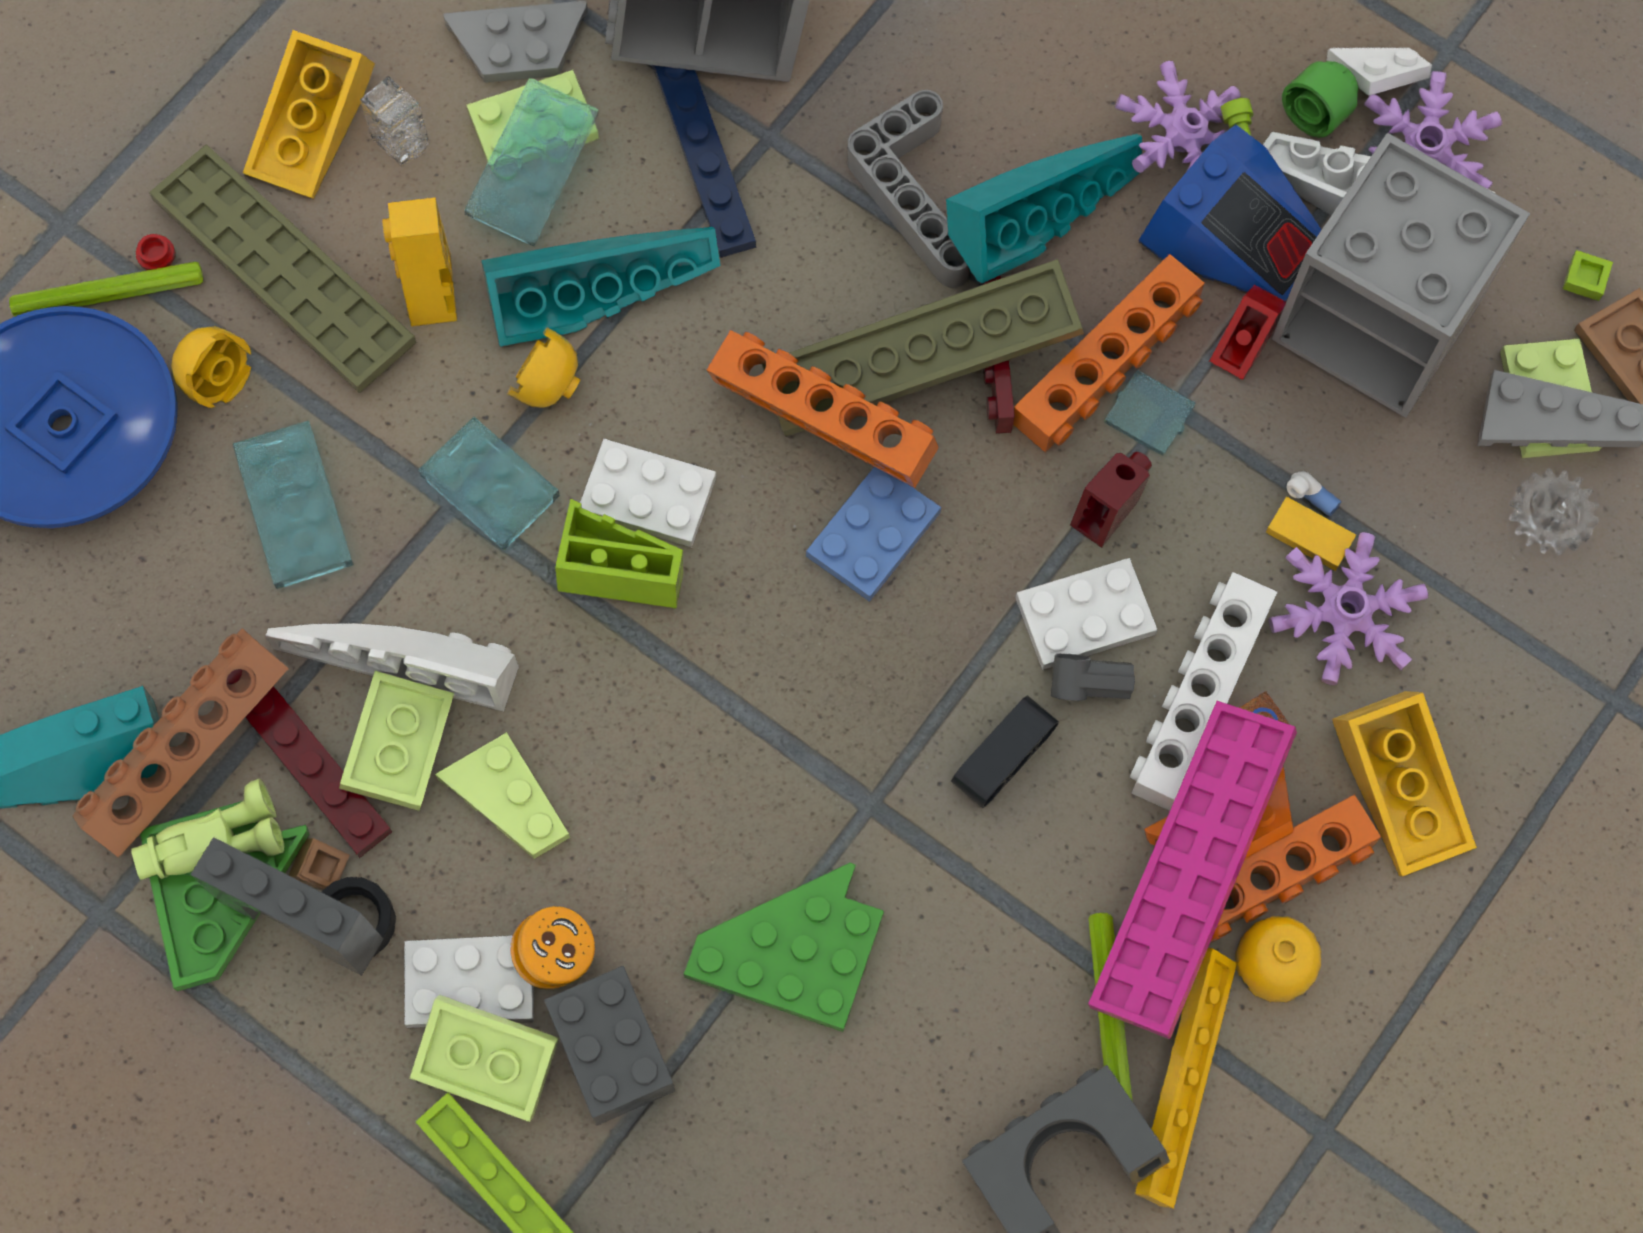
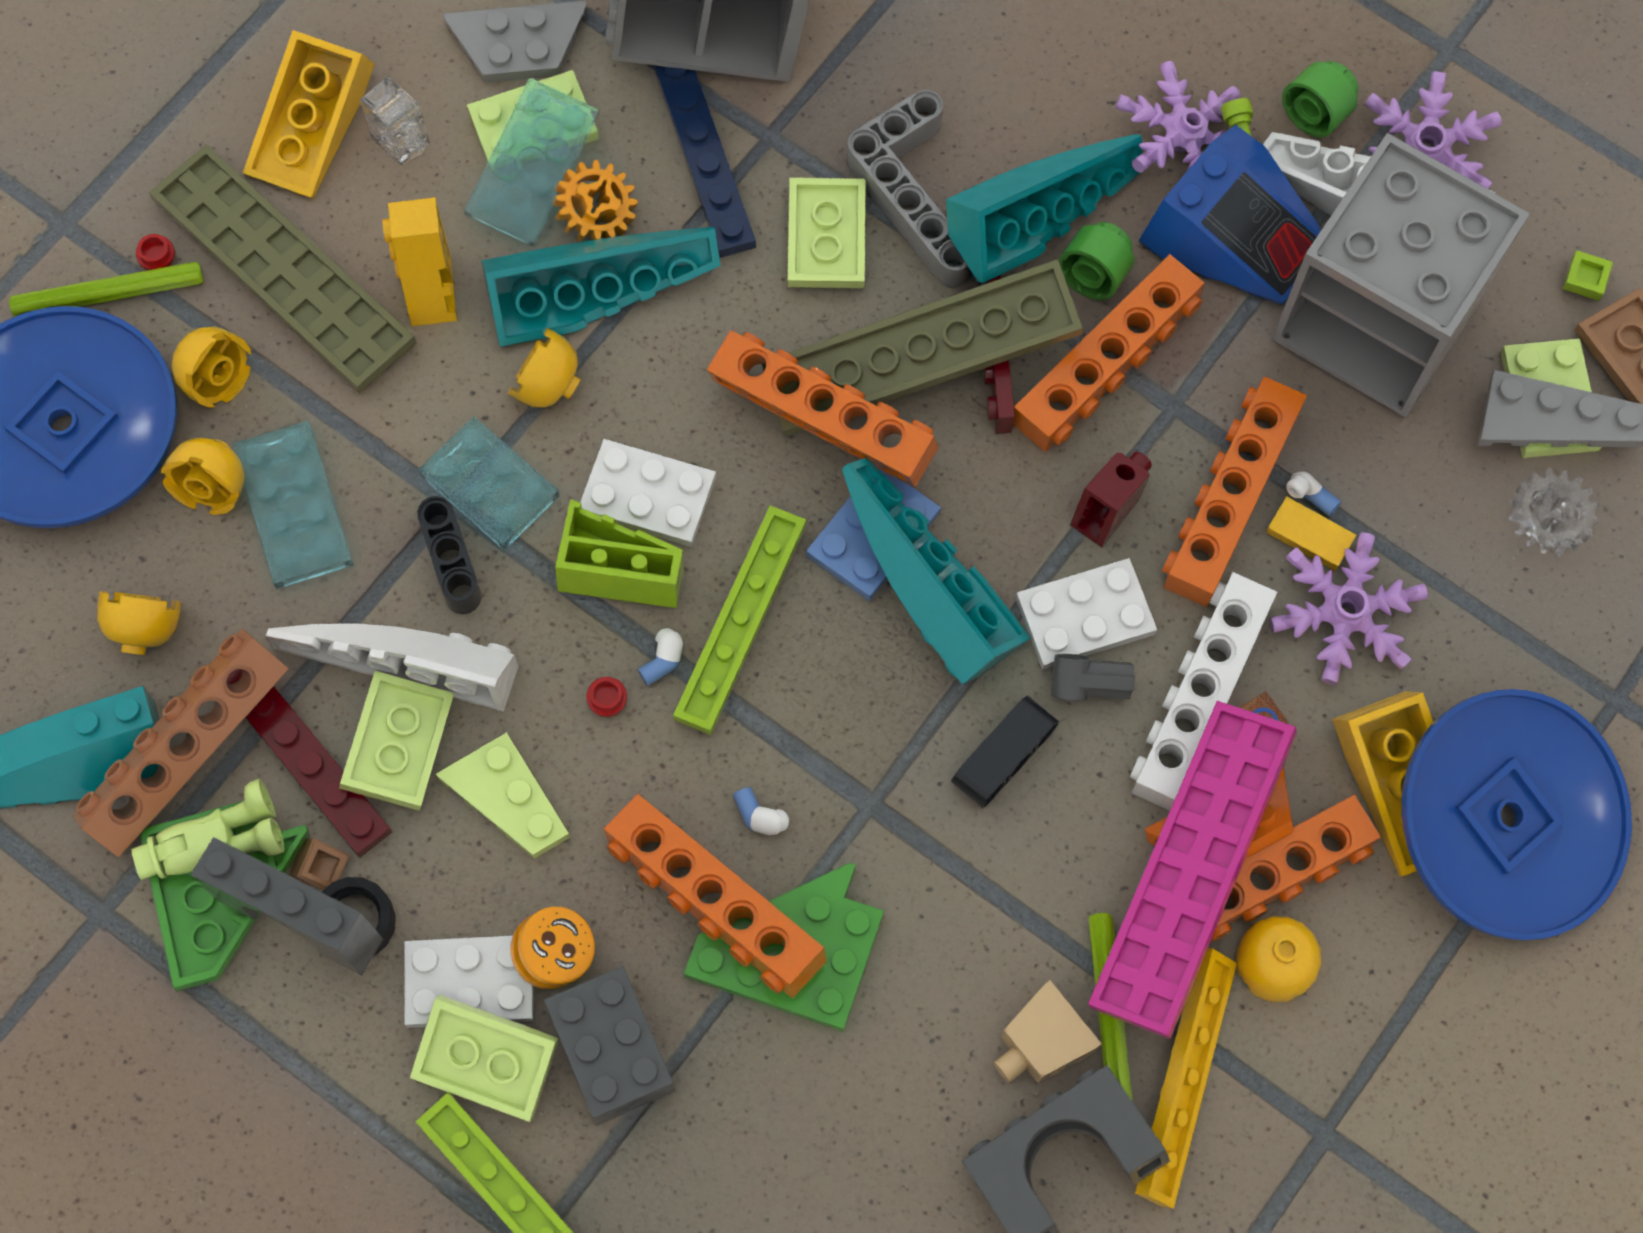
clear light blue piece [1104,370,1196,456] -> none
red slope [1209,285,1286,380] -> none
white wing [1327,48,1432,96] -> none
none -> yellow cylinder [97,591,182,655]
none -> yellow cylinder [161,438,245,515]
none -> black beam [417,496,482,614]
none -> light orange gear [553,160,638,242]
none -> red plate [586,677,627,717]
none -> orange brick [603,794,827,999]
none -> arm [637,628,683,686]
none -> lime plate [673,505,807,735]
none -> arm [733,787,789,836]
none -> yellowish green plate [788,178,866,288]
none -> teal wedge [842,457,1031,685]
none -> tan torso [993,980,1102,1084]
none -> bright green piece [1058,222,1134,300]
none -> orange brick [1162,376,1307,607]
none -> blue dish [1402,689,1632,940]

